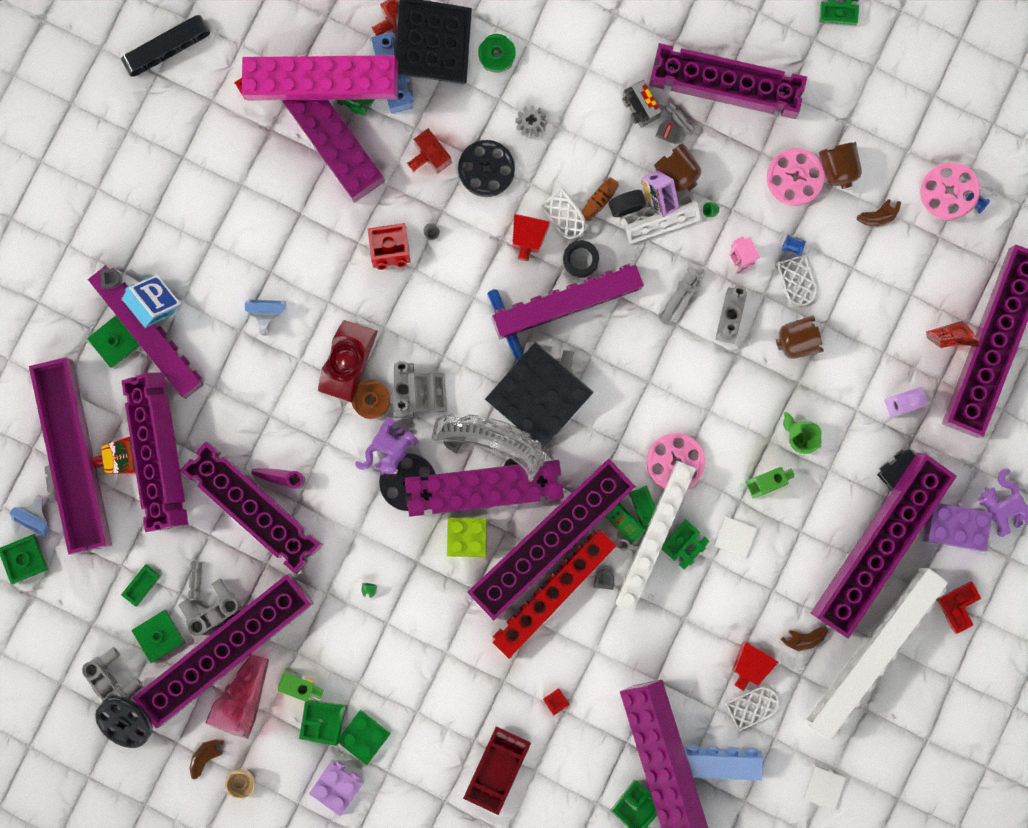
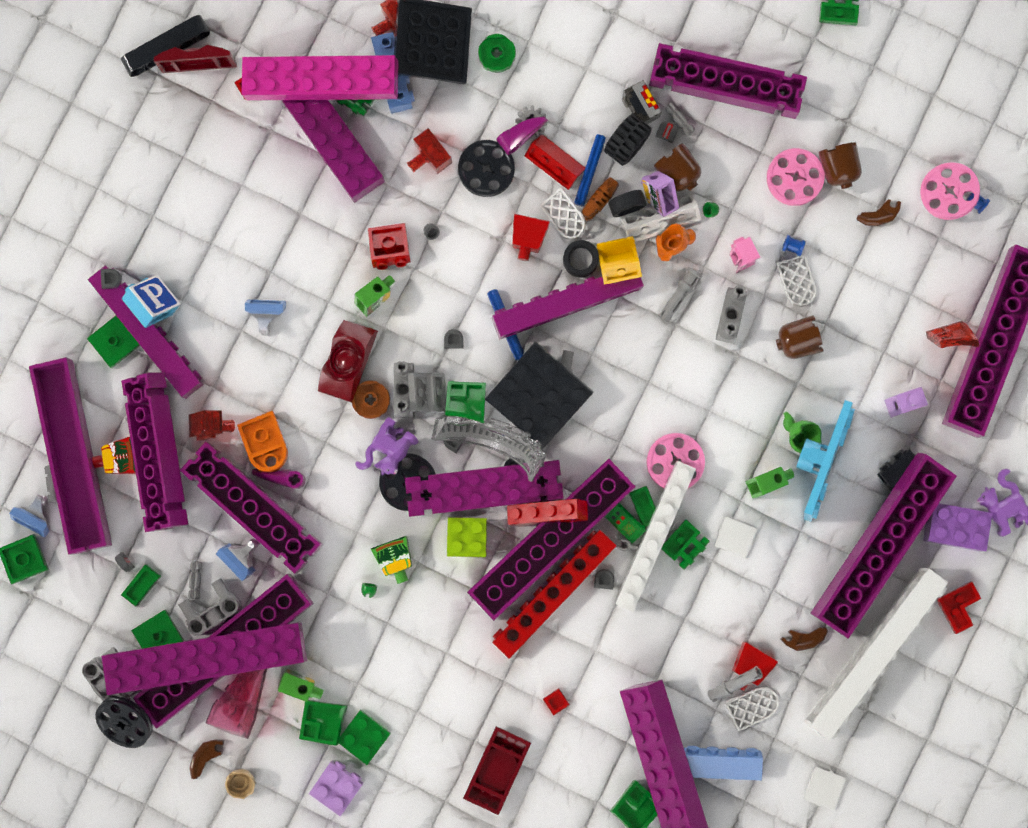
none -> magenta brick [101,622,307,695]
none -> dark grey tile [115,552,135,572]
none -> dark red slope [154,45,237,73]
none -> clear red brick [188,410,235,441]
none -> piece [216,539,261,581]
none -> orange plate [237,410,288,473]
none -> bright green torso [354,275,396,317]
none -> torso [371,536,412,584]
none -> dark grey tile [444,329,463,349]
none -> green plate [445,381,486,423]
none -> magenta piece [496,117,548,155]
none -> arch [507,499,588,527]
none -> red panel [524,135,585,190]
none -> blue axle [574,134,606,207]
none -> yellow panel [596,236,642,285]
none -> black tyre [604,113,652,166]
none -> orange hair [656,223,696,262]
none -> light grey pin [708,666,763,702]
none -> medium azure plate [796,400,855,522]

